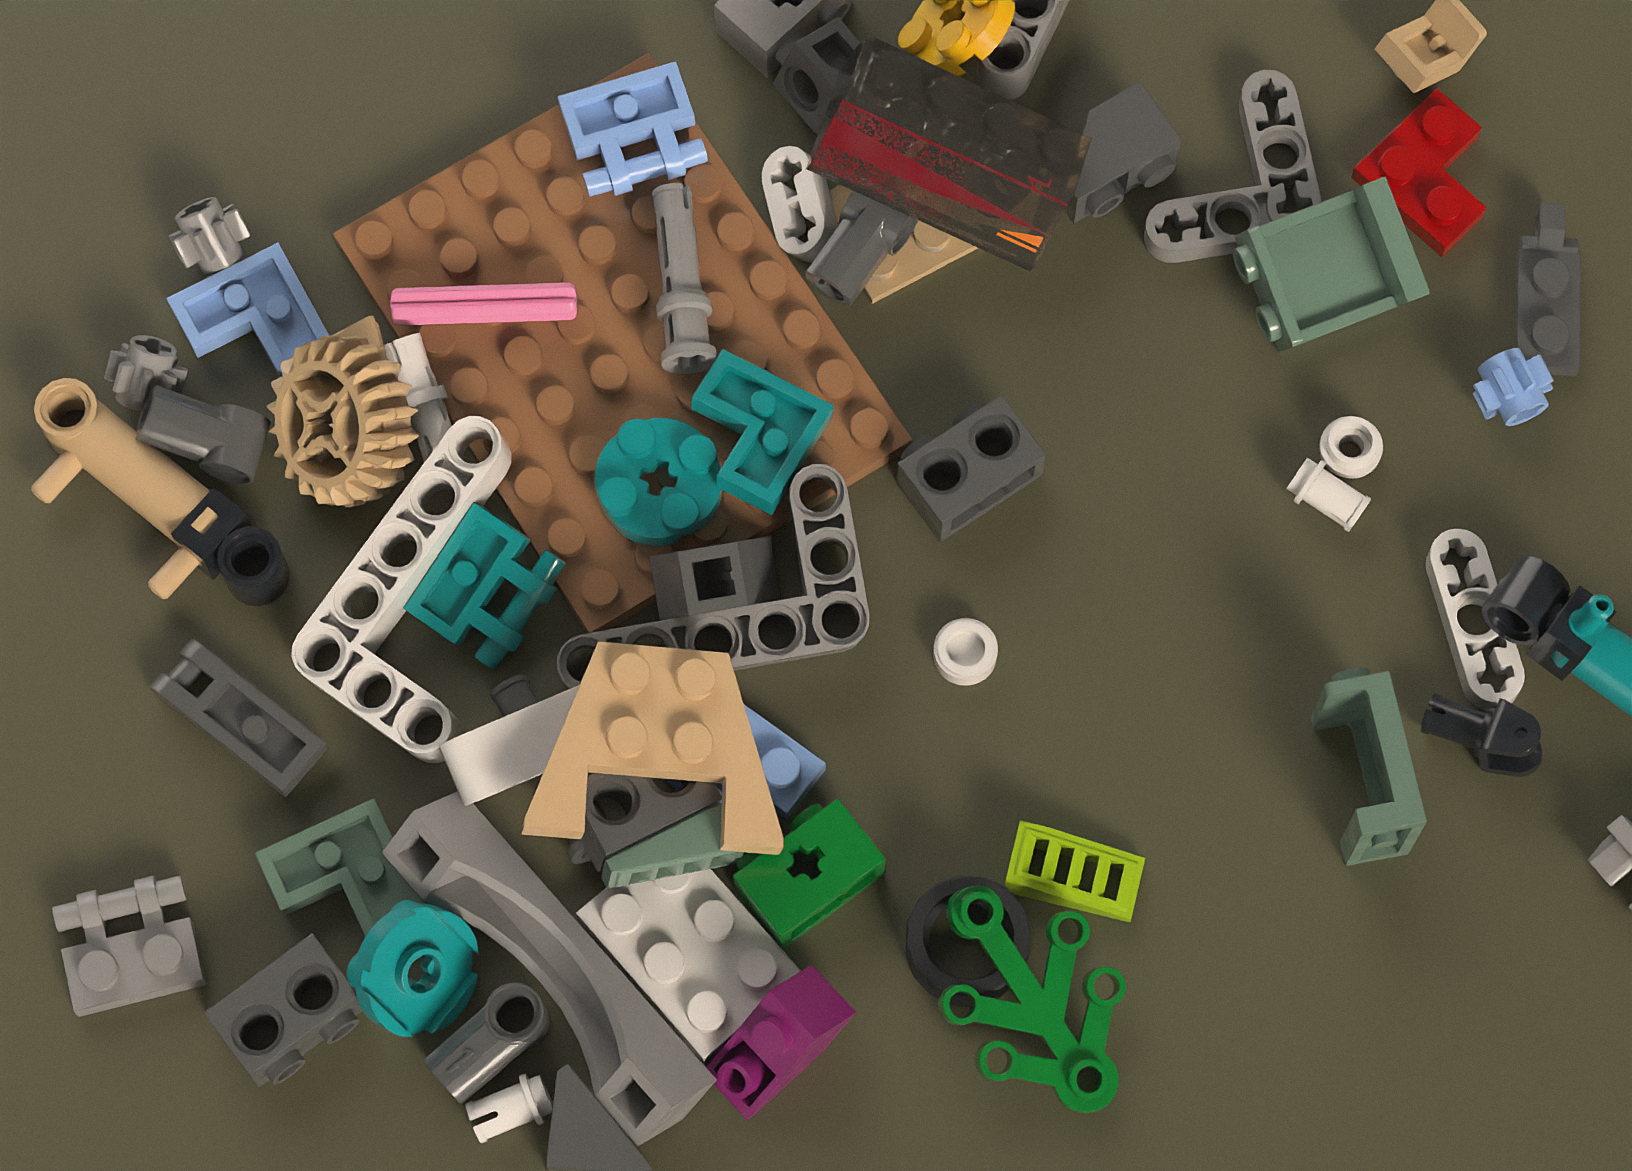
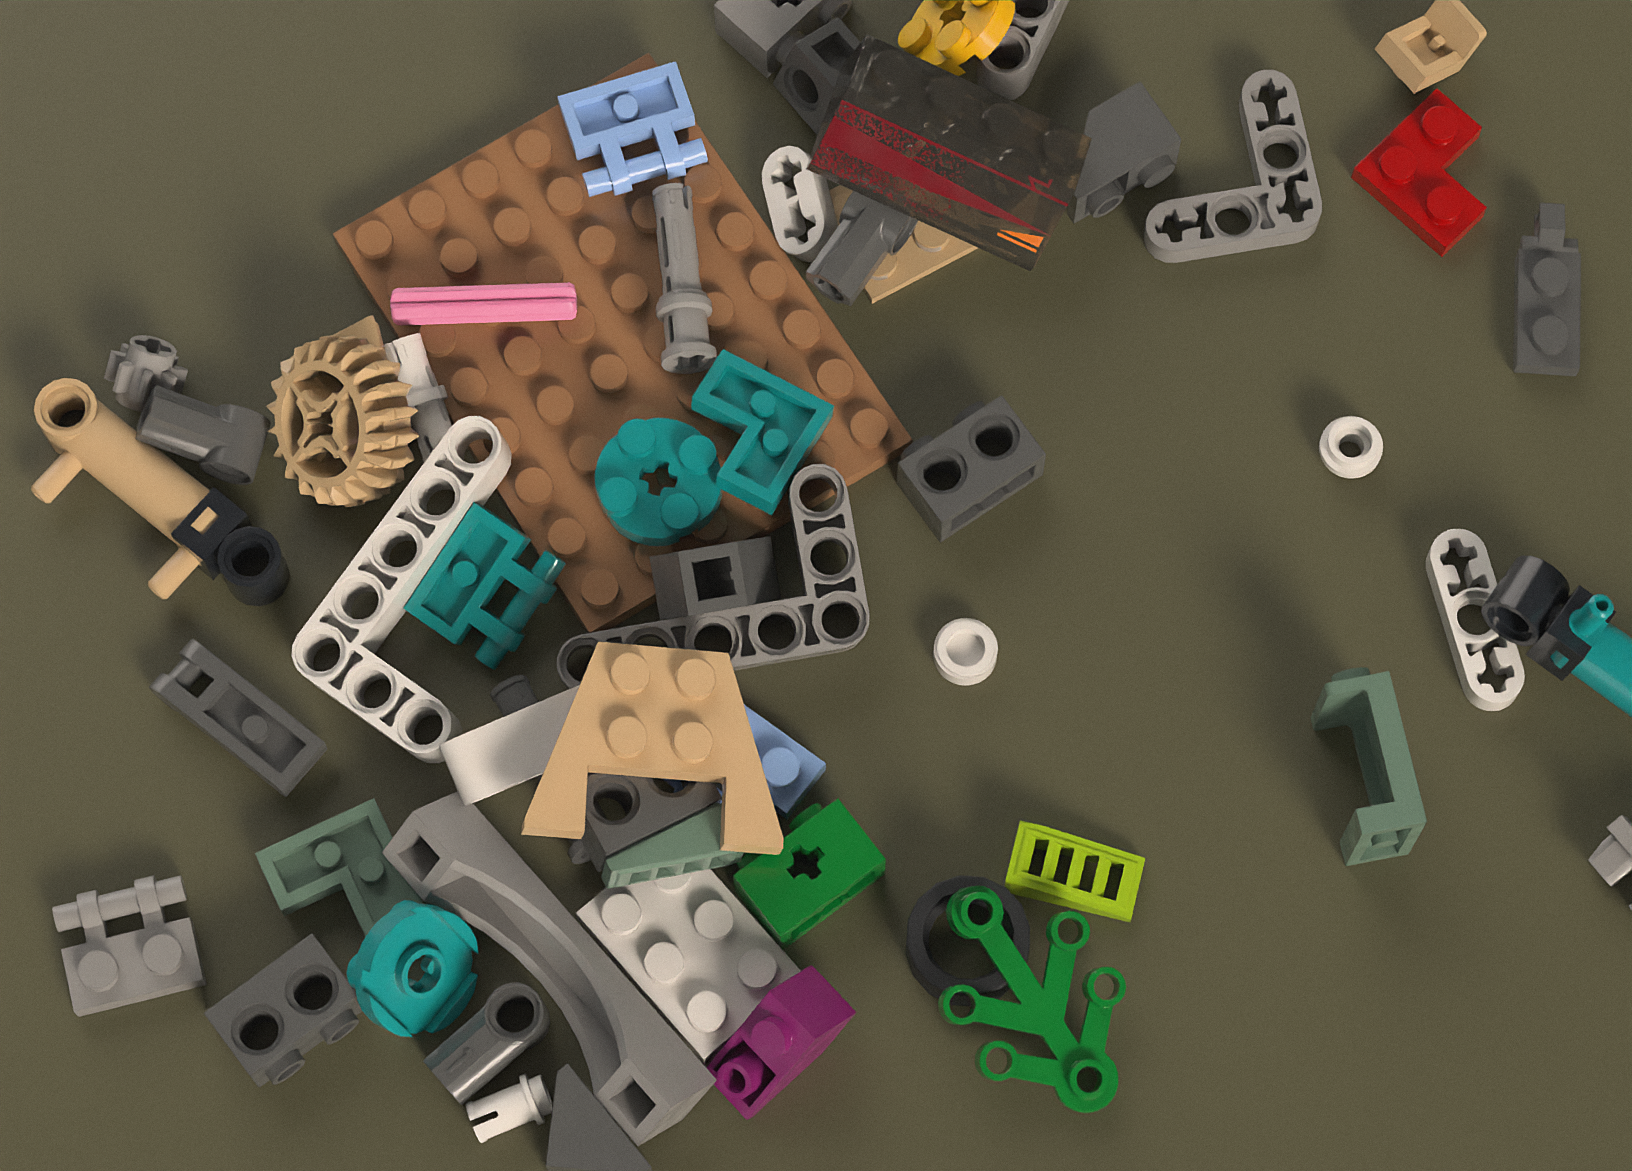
light blue plate [166,243,329,378] -> none
light grey gear [169,197,251,274] -> none
sand green panel [1233,176,1431,352] -> none
white pin [1286,458,1371,532] -> none
black piece [1421,693,1542,777] -> none
light blue gear [1473,348,1554,426] -> none

